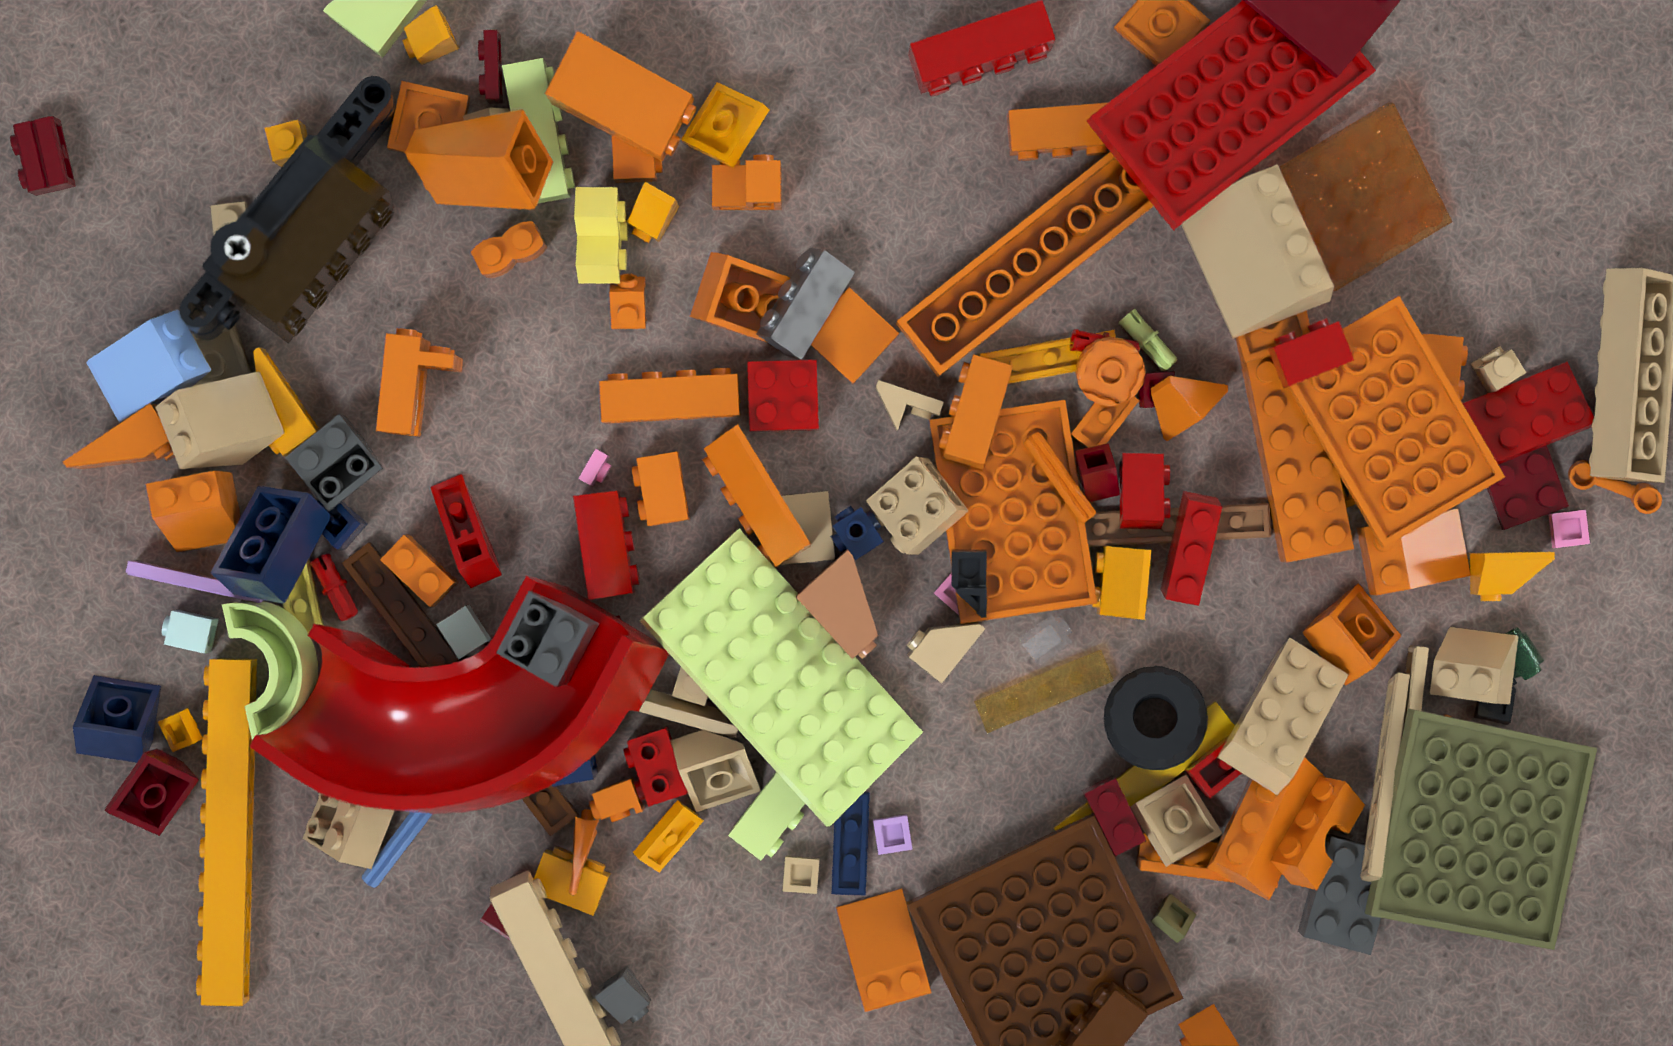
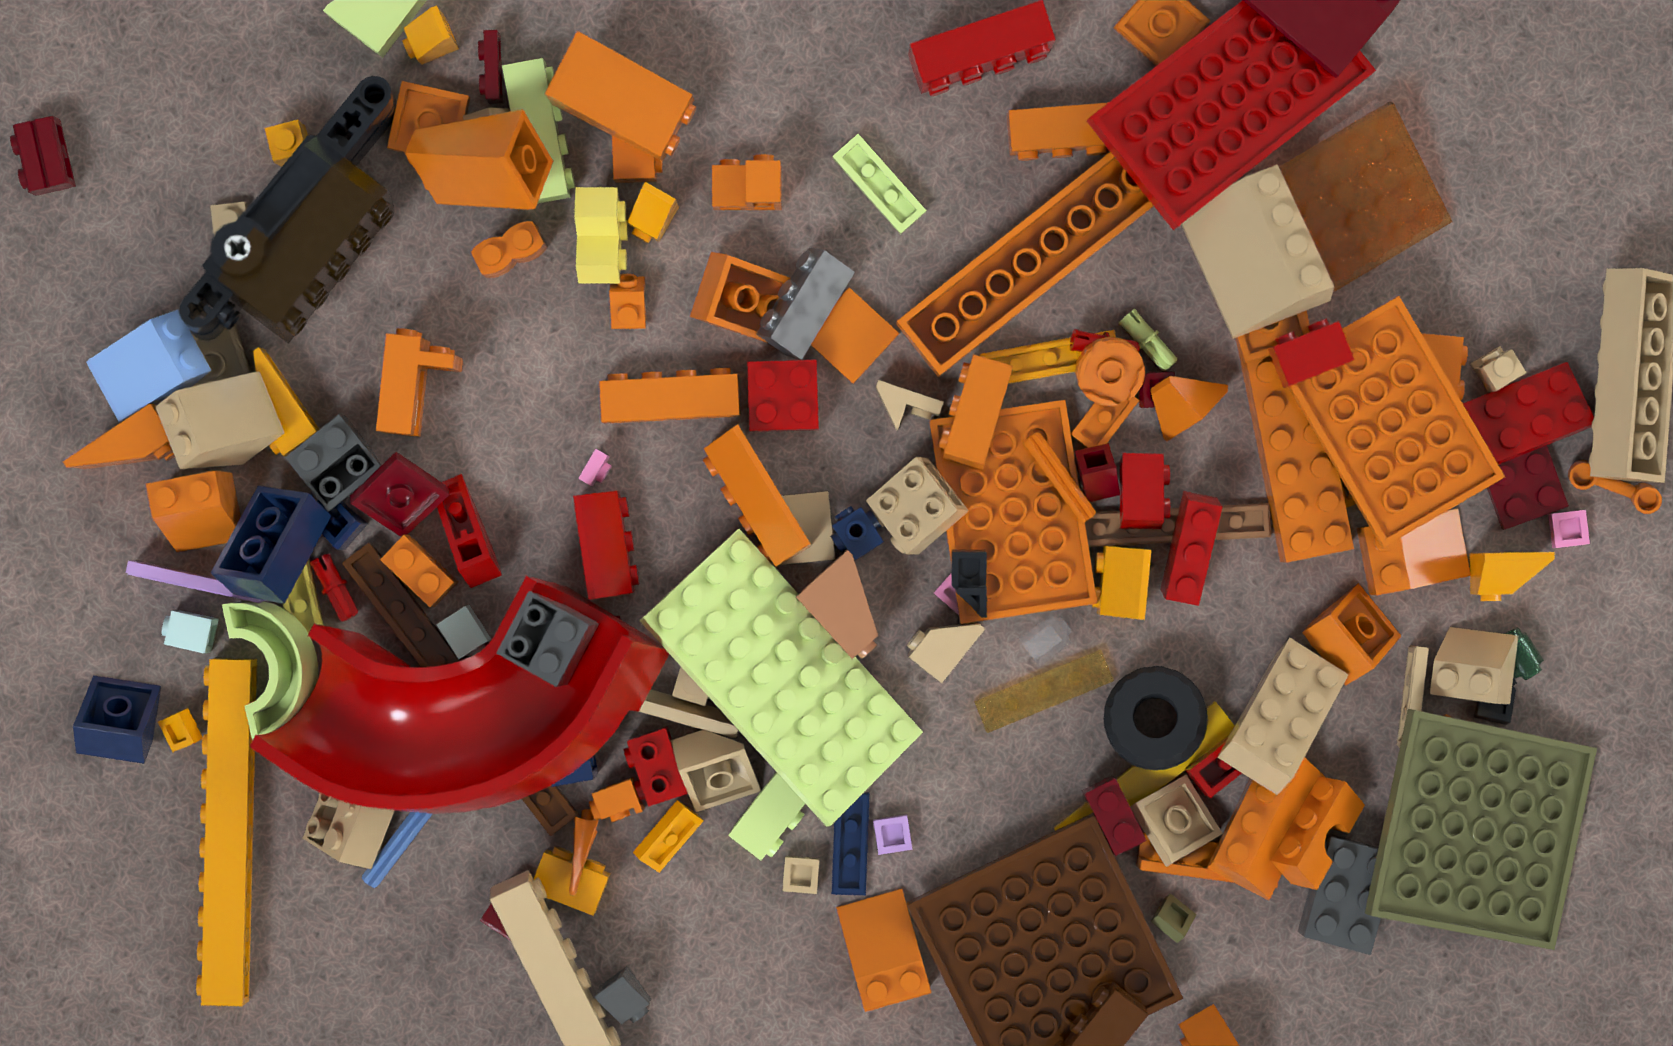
dark red slope [104,748,199,836] -> none
orange brick [632,451,690,527] -> none
light orange plate [681,82,770,168] -> none
tan tile [1360,672,1410,882] -> none
none -> dark red plate [350,452,449,537]
none -> yellowish green plate [832,134,927,235]

